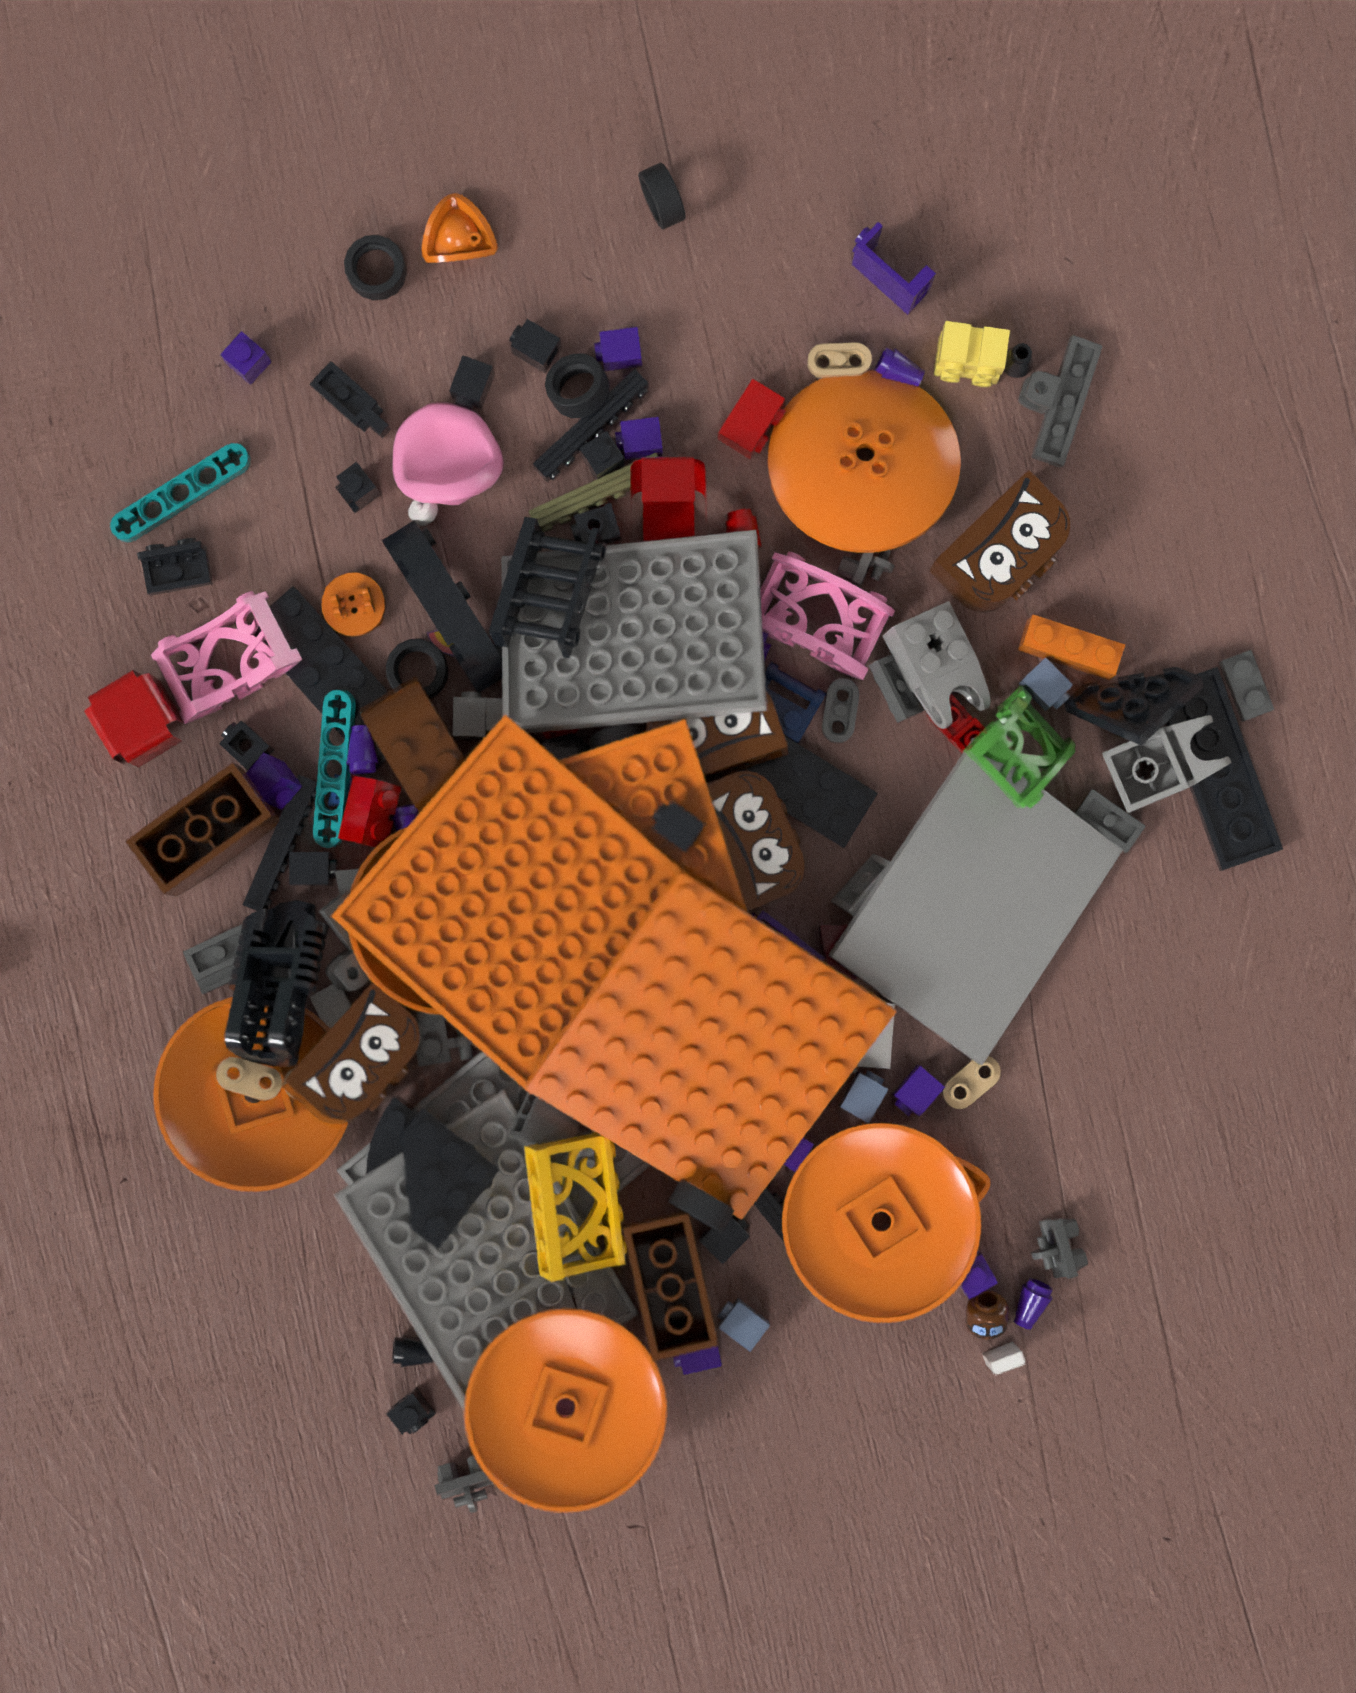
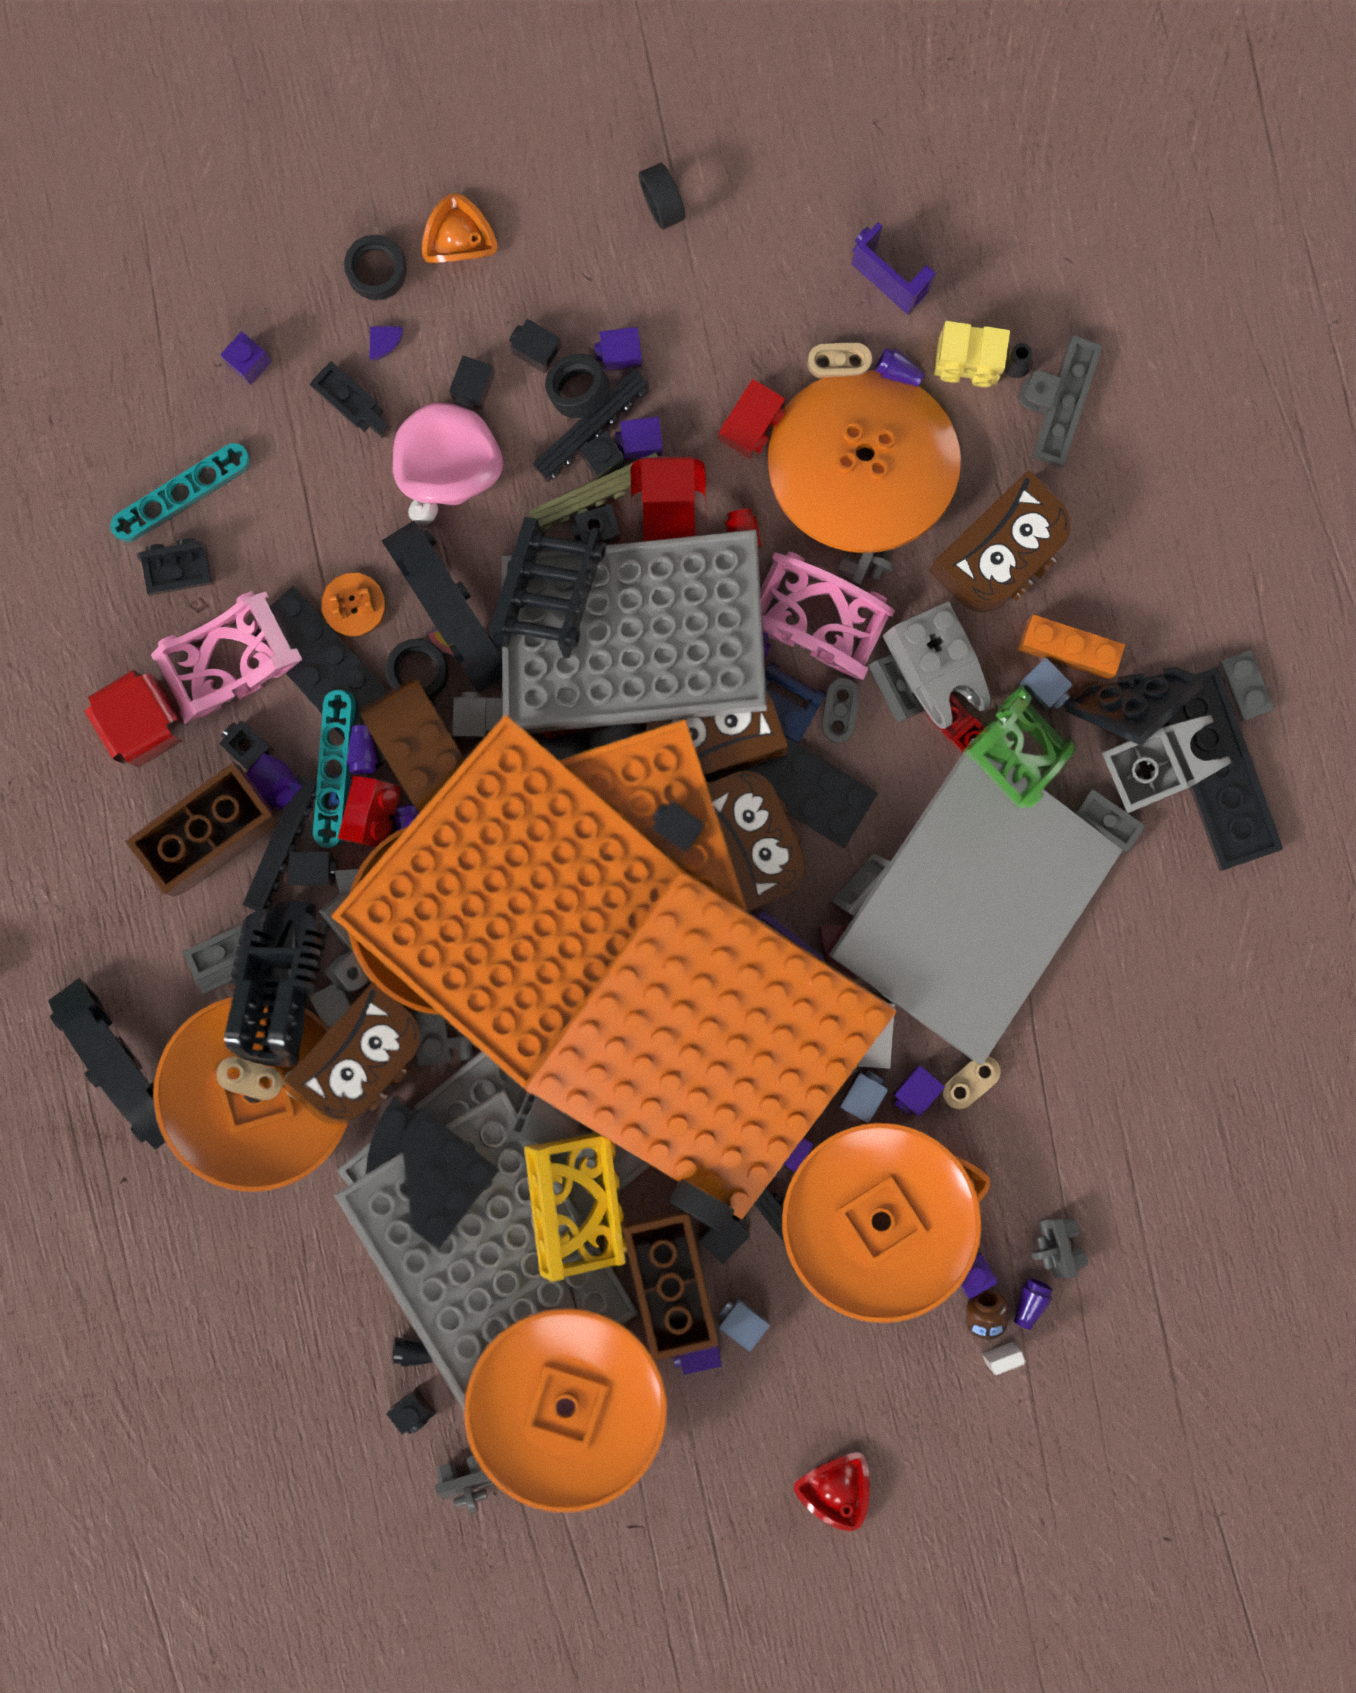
black brick [335,461,380,513] -> none
none -> black brick [48,977,166,1150]
none -> dark purple tile [369,326,403,360]
none -> red hat [794,1452,870,1531]

